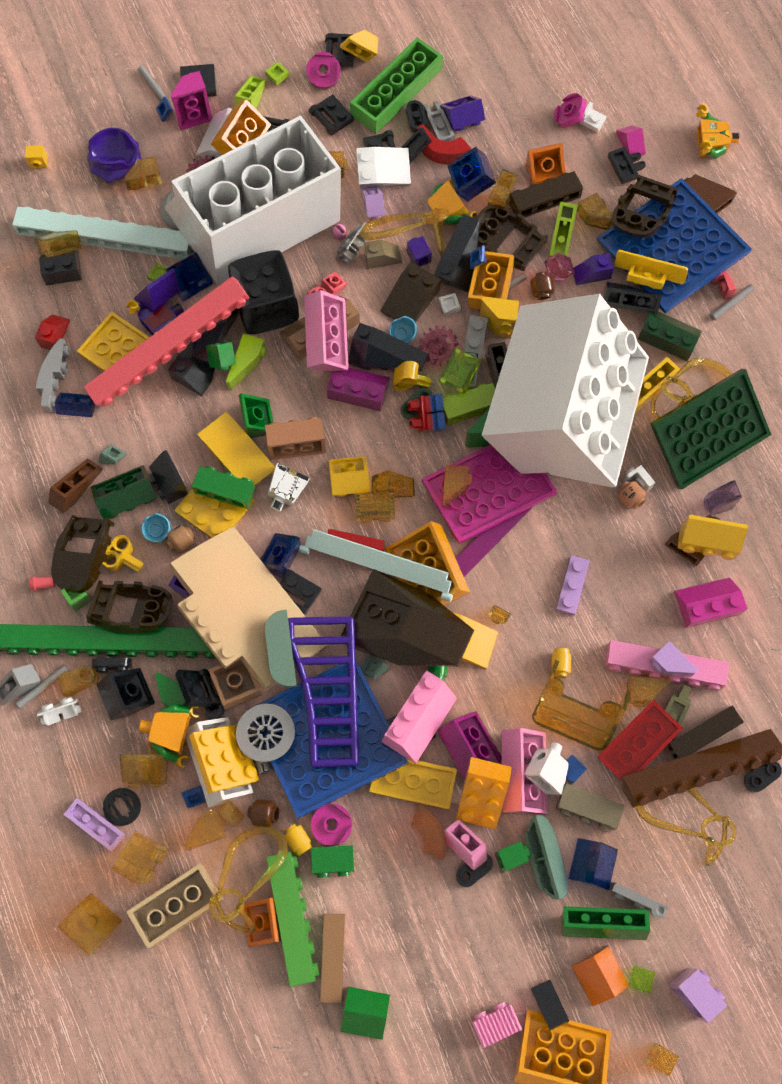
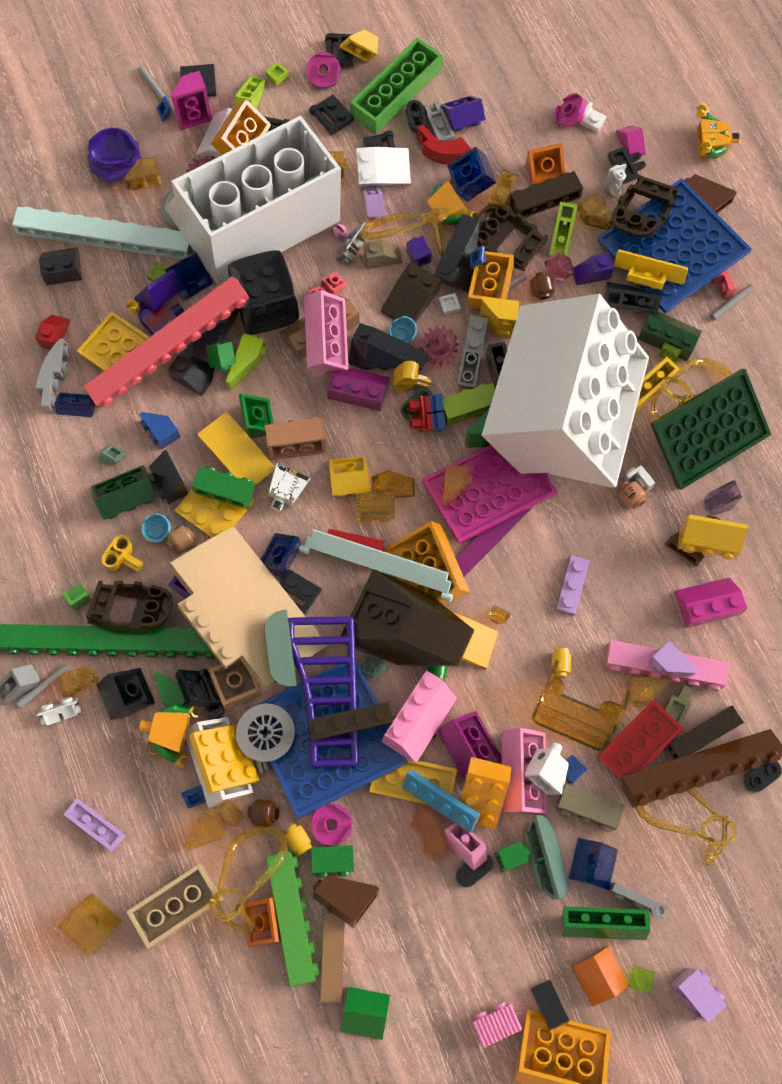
yellow plate [25,145,48,169] -> none
coral pin [29,576,55,591] -> none
clear yellow slope [36,230,81,258] -> none
reddish brown slope [48,458,102,513] -> none
dark brown slope [51,515,115,593] -> none
black plate [92,658,132,673] -> none
black piece [103,788,141,826] -> none
clear yellow brick [112,831,167,885] -> none
clear yellow slope [119,754,168,788] -> none
black tile [401,127,432,164] -> none
clear neon green slope [439,347,481,394] -> none
clear yellow brick [645,1043,679,1077] -> none
none -> blue slope [139,412,181,449]
none -> dark brown brick [307,702,393,742]
none -> reddish brown slope [313,875,379,928]
none -> dark azure plate [402,769,480,832]
none -> white hinge [604,164,627,197]
none -> clear neon green tile [658,343,682,363]

